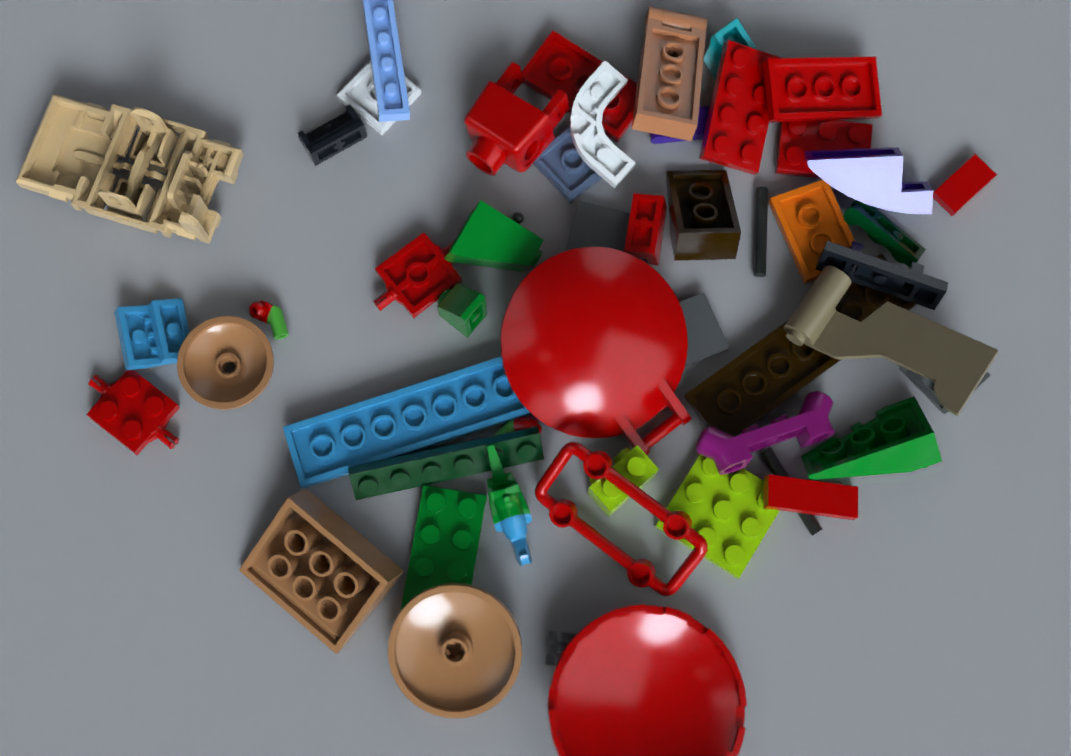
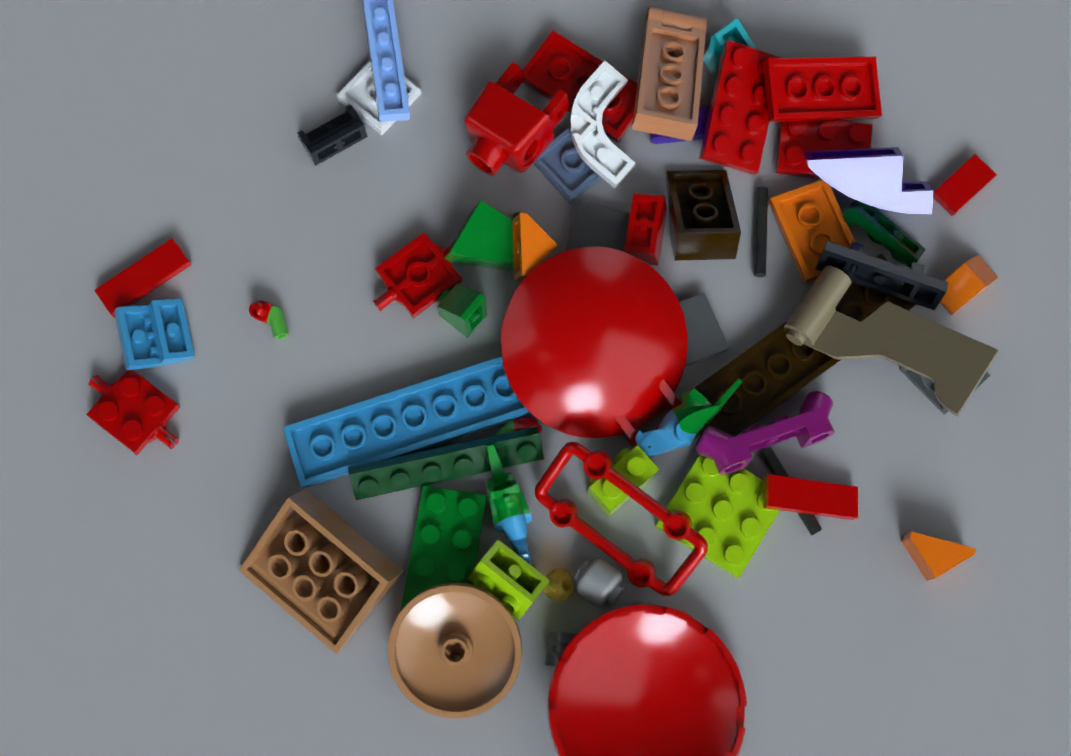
tan piece [15,94,244,244] -> none
medium nougat dish [177,316,274,410] -> none
green wedge [801,396,942,480] -> none
none -> red tile [94,238,192,317]
none -> lime brick [468,539,550,620]
none -> orange slope [512,212,558,282]
none -> clear yellow plate [544,568,573,602]
none -> light grey head [574,558,624,607]
none -> animal [635,378,742,458]
none -> orange slope [901,531,976,581]
none -> orange slope [940,255,999,316]

